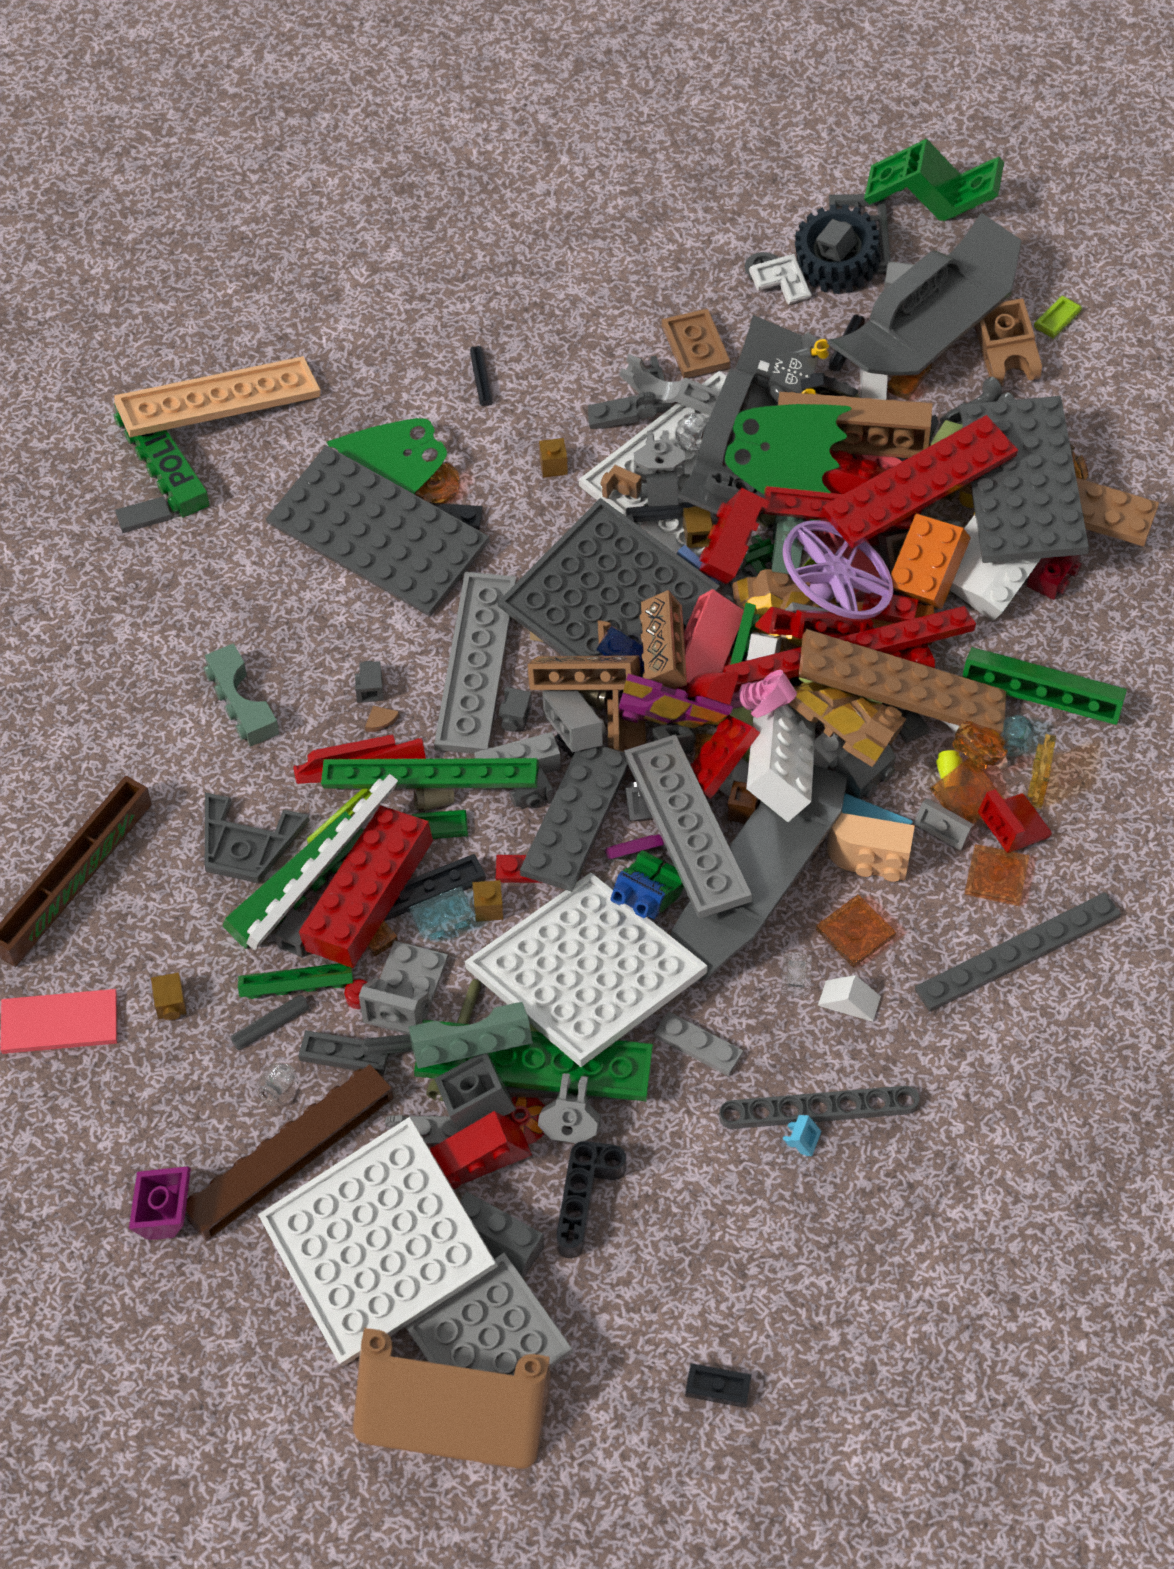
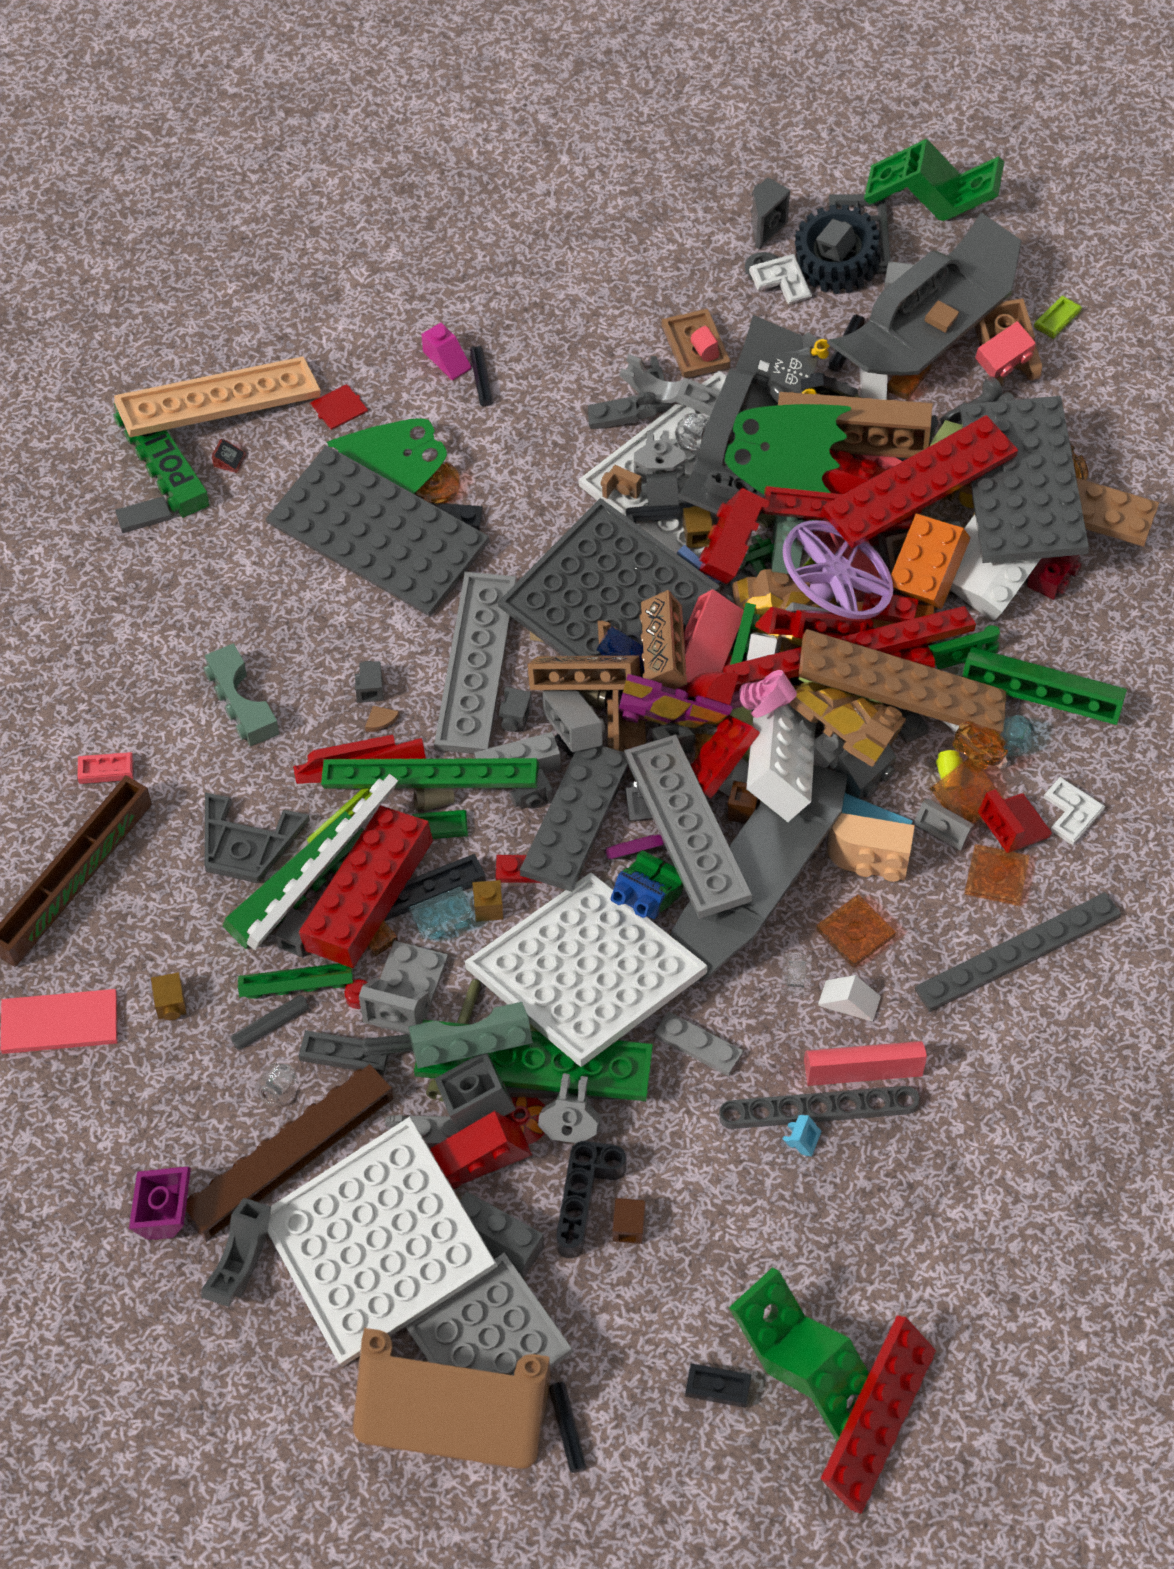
pearl gold brick [539,438,568,478] -> none
clear yellow plate [1027,734,1056,809] -> none
none -> coral plate [78,752,133,784]
none -> dark grey arch [201,1198,271,1307]
none -> slope [212,439,246,473]
none -> red piece [310,384,368,430]
none -> dark pink slope [421,322,472,381]
none -> black axle [549,1381,586,1473]
none -> reddish brown panel [613,1198,645,1244]
none -> coral brick [690,325,719,362]
none -> green bracket [729,1267,869,1442]
none -> dark grey slope [751,177,791,249]
none -> coral brick [804,1041,927,1086]
none -> red plate [820,1316,936,1514]
none -> medium nougat tile [925,300,959,333]
none -> green plate [929,625,1000,670]
none -> coral brick [975,321,1036,378]
none -> white tile [1044,777,1105,845]

